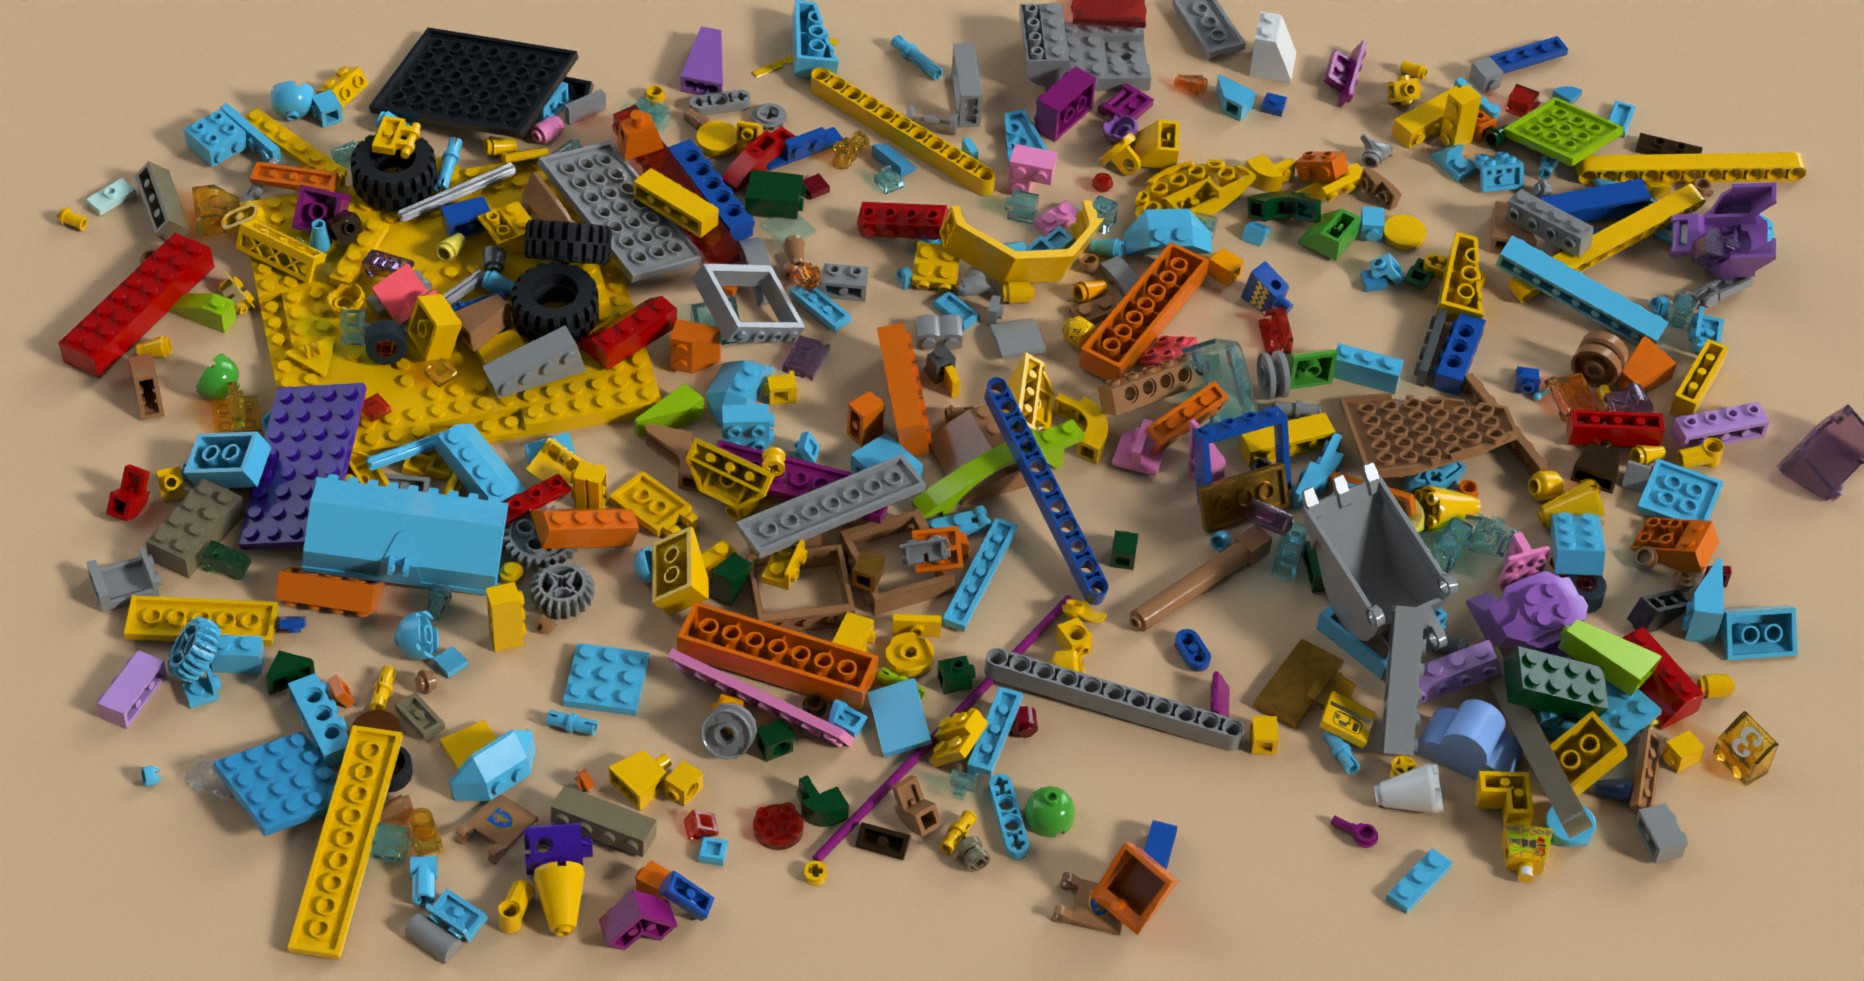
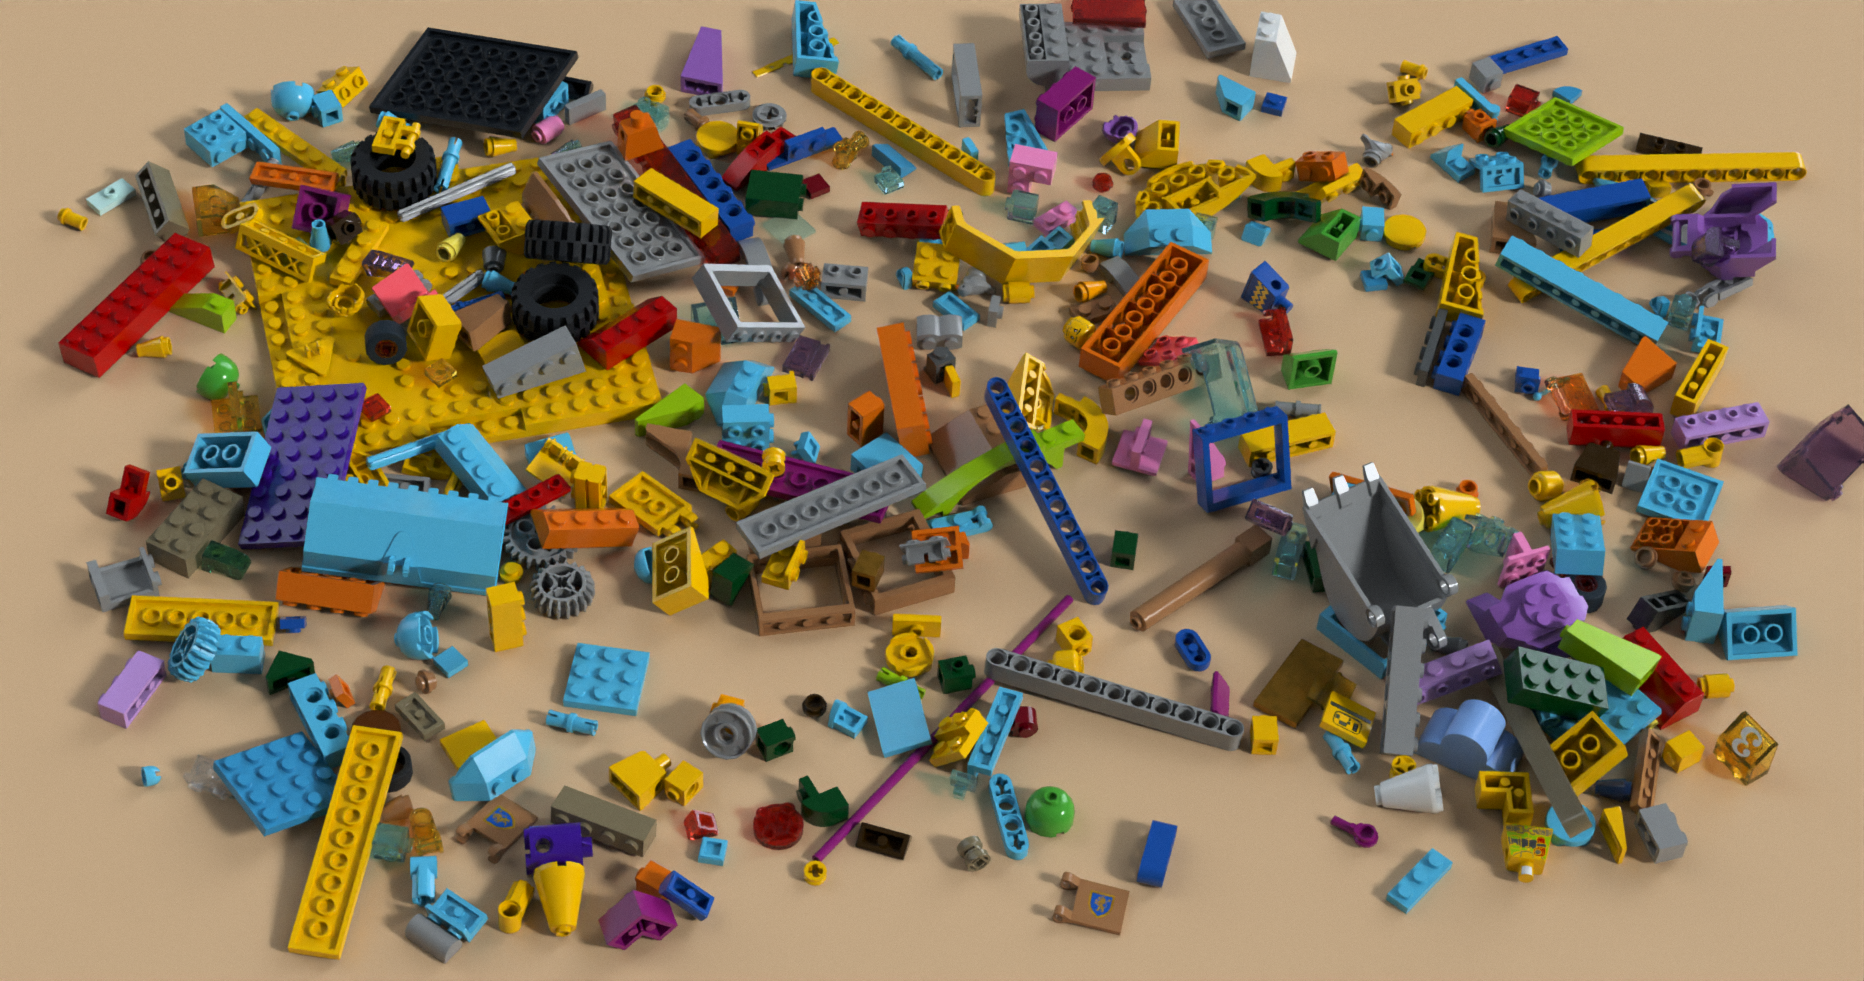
medium nougat slope [128,353,165,420] -> none
medium azure bracket [183,668,222,709] -> none
clear light blue brick [339,309,370,346] -> none
yellow tile [500,147,549,163] -> none
medium nougat hinge [536,613,557,634] -> none
orange plate [574,768,595,792] -> none
bright pink plate [668,648,854,748] -> none
orange brick [677,601,879,710] -> none
yellow brick [832,612,877,653] -> none
medium nougat brick [891,775,942,837] -> none
light grey wheel [906,106,959,135] -> none
yellow pin [939,810,977,855] -> none
medium azure plate [942,518,1018,632] -> none
medium nougat pin [945,405,973,421] -> none
light grey slope [990,318,1046,359] -> none
yellow plate [1062,599,1107,623] -> none
orange piece [1090,842,1180,935] -> none
magenta plate [1098,84,1154,120] -> none
orange fence [1144,380,1229,456] -> none
clear orange cone [1175,74,1208,96] -> none
pearl gold tile [1197,461,1290,532] -> none
light orange brick [1207,248,1244,287] -> none
medium azure hinge [1210,530,1231,551] -> none
light grey wheel [1257,350,1291,400] -> none
medium azure slope [1291,433,1344,510] -> none
magenta bracket [1323,40,1367,107] -> none
medium azure brick [1333,343,1404,394] -> none
medium nougat wing [1340,393,1518,478] -> none
medium azure piece [1403,461,1467,495] -> none
yellow brick [1439,84,1482,147] -> none
medium nougat wheel [1571,330,1629,388] -> none
medium azure tile [1608,100,1636,138] -> none
none -> yellow slope [1598,806,1627,864]

